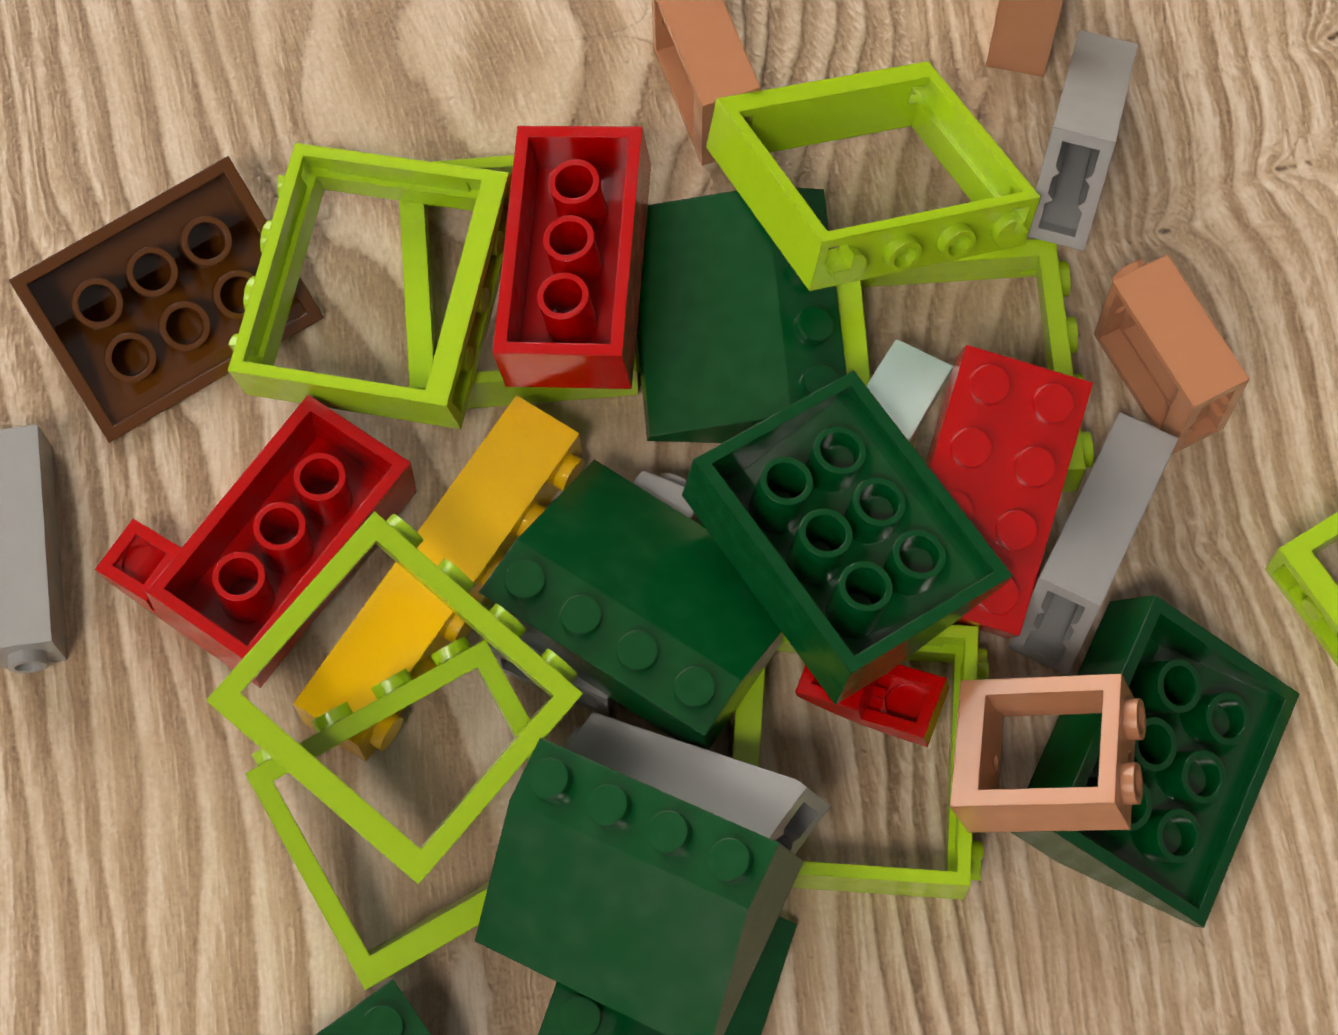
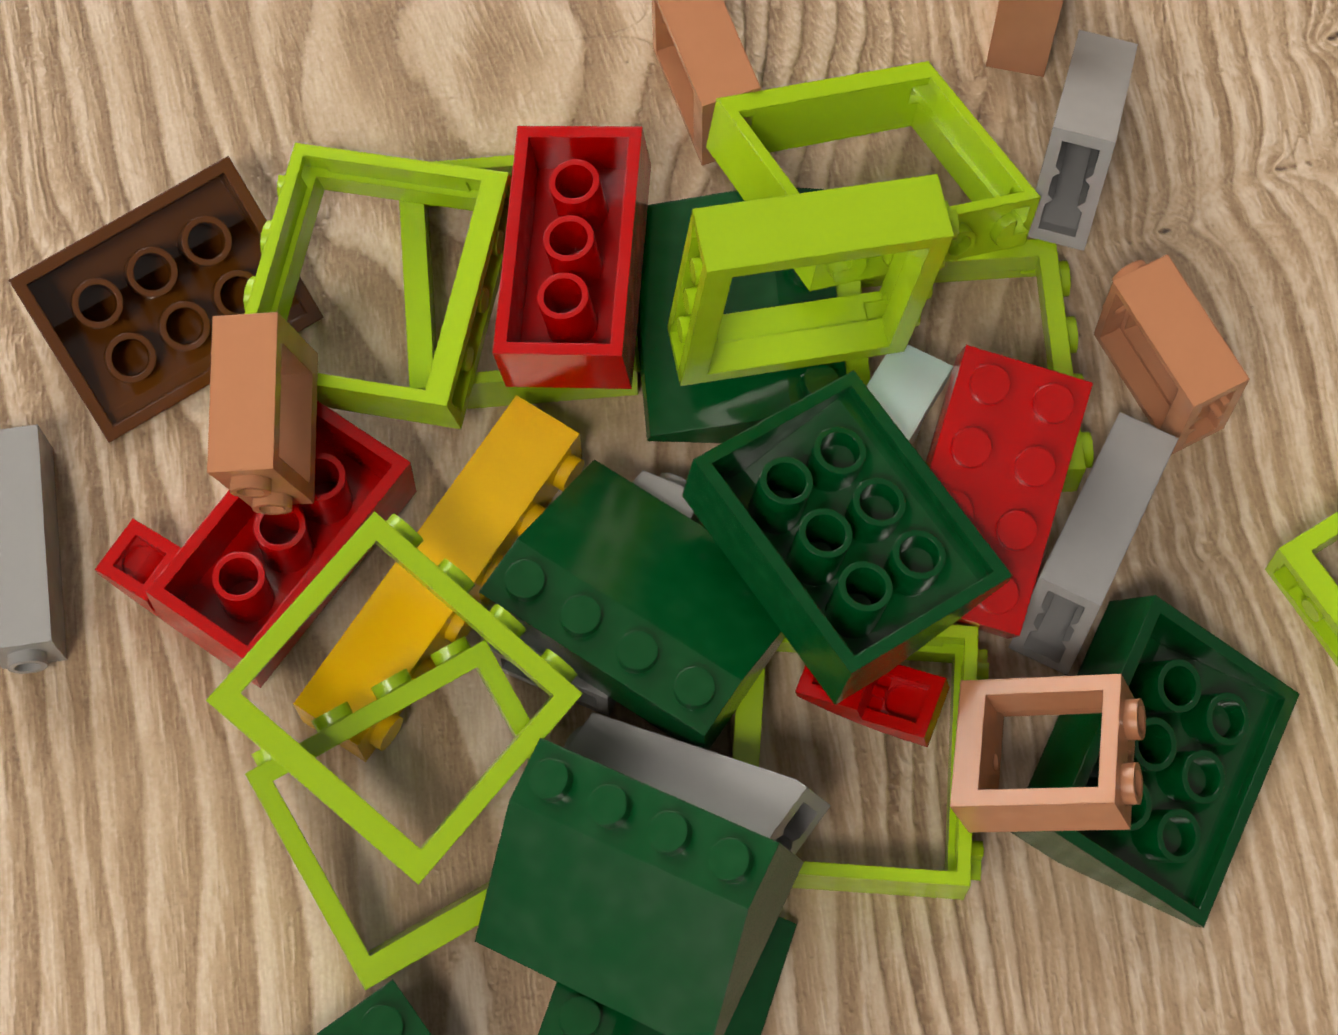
none -> nougat window [207,312,318,515]
none -> lime window [667,174,959,386]

